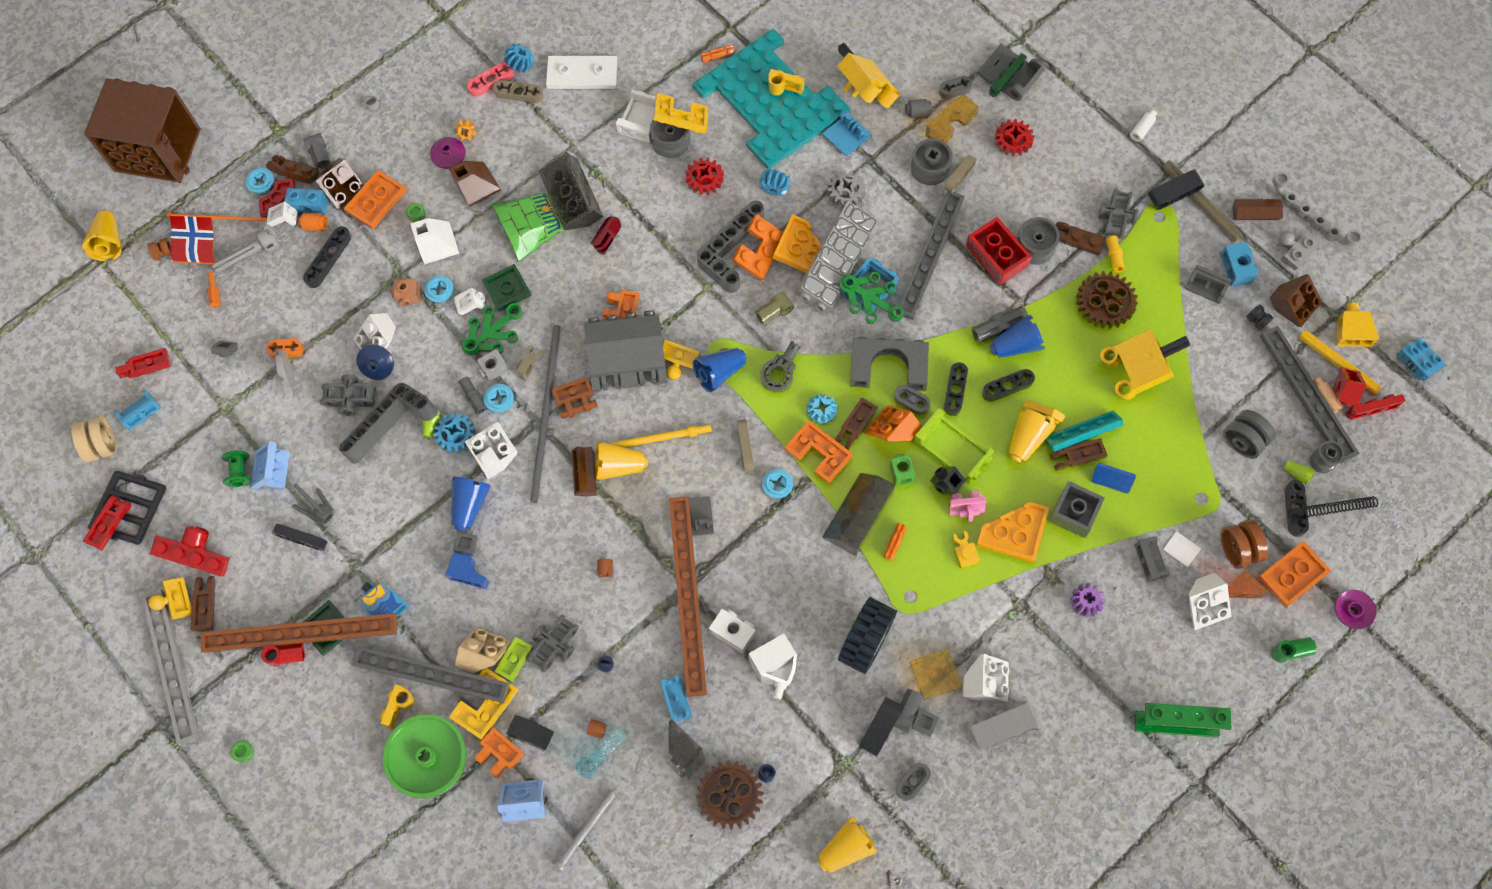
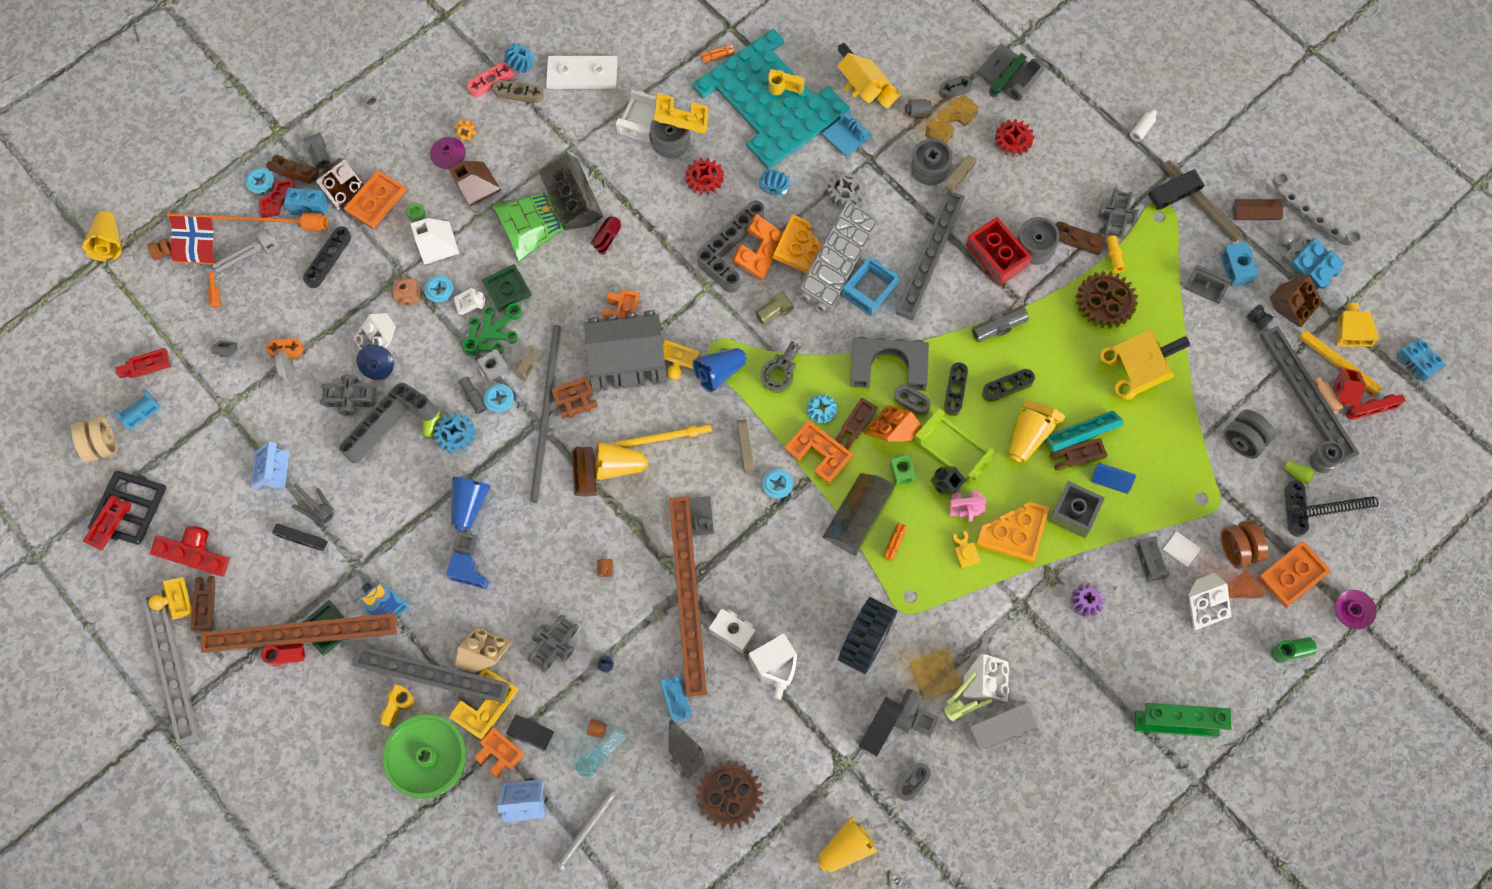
reddish brown piece [84,78,201,183] -> none
green hose [222,450,251,487] -> none
bright green tile [231,741,253,762] -> none
white bracket [267,201,298,227] -> none
white slope [465,422,518,479] -> none
lime plate [494,637,533,683] -> none
dark blue hinge [758,764,776,783] -> none
green plant [839,272,904,324] -> none
blue cone [990,314,1045,358] -> none
none -> yellowish green plant [944,672,992,721]
none -> dark azure plate [1290,238,1344,289]

